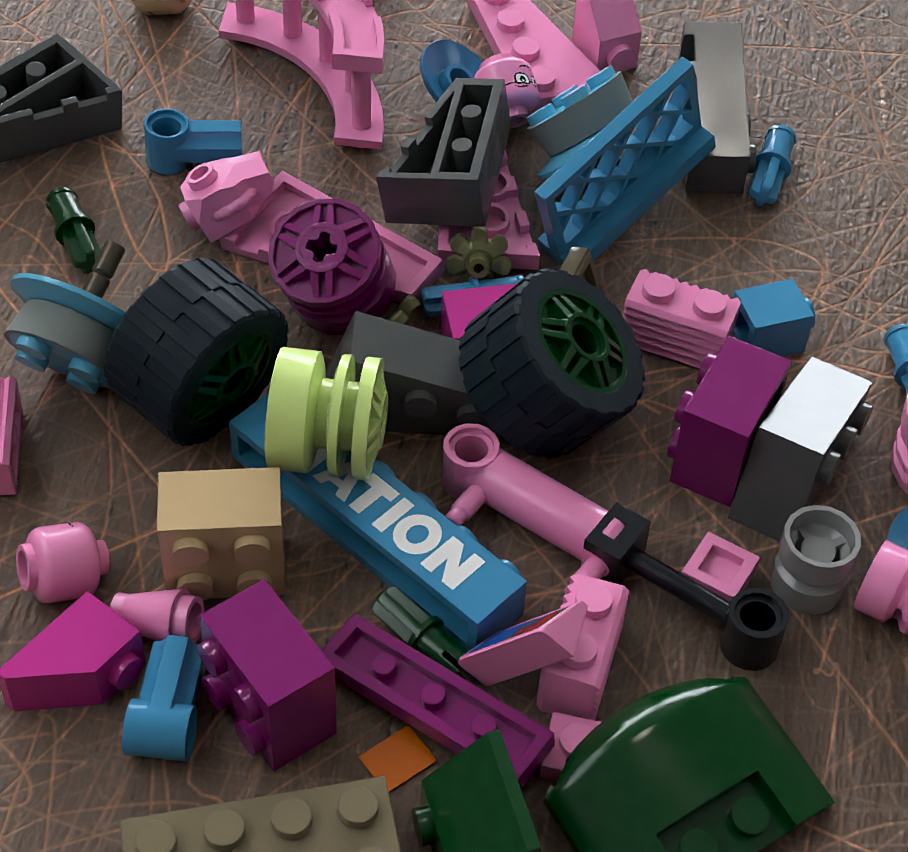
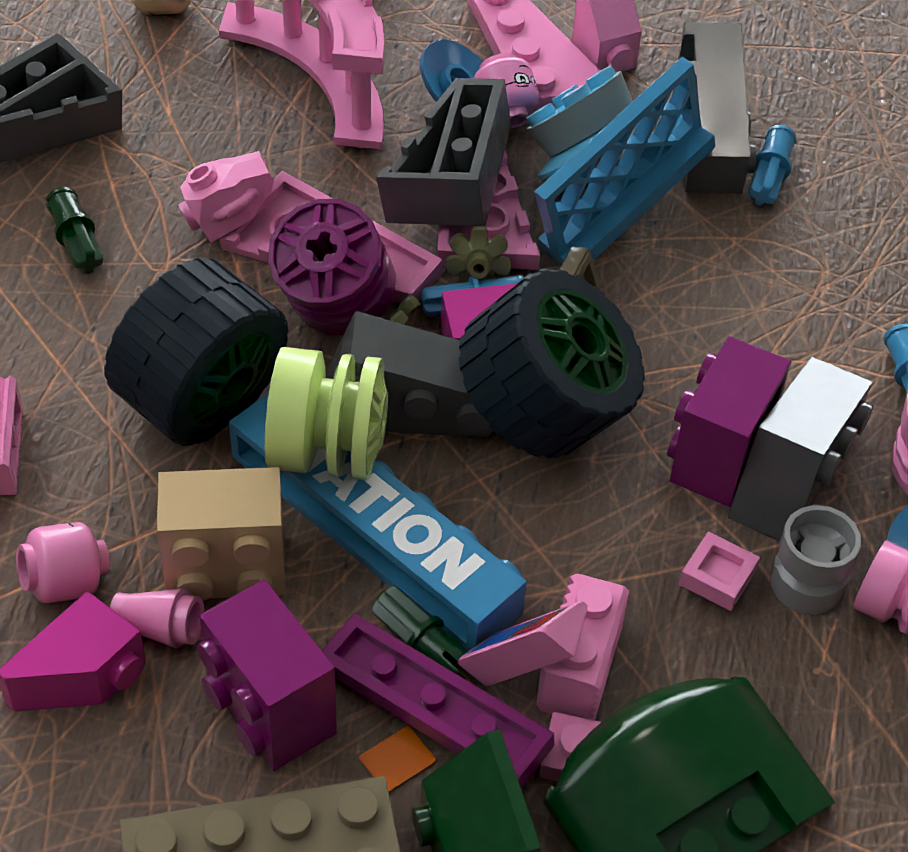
piece [4,240,126,394] -> none
dark azure piece [122,635,205,762] -> none
dark azure piece [144,108,242,175] -> none
piece [442,423,789,671] -> none
bright pink brick [623,269,741,368] -> none
dark azure brick [733,278,815,356] -> none

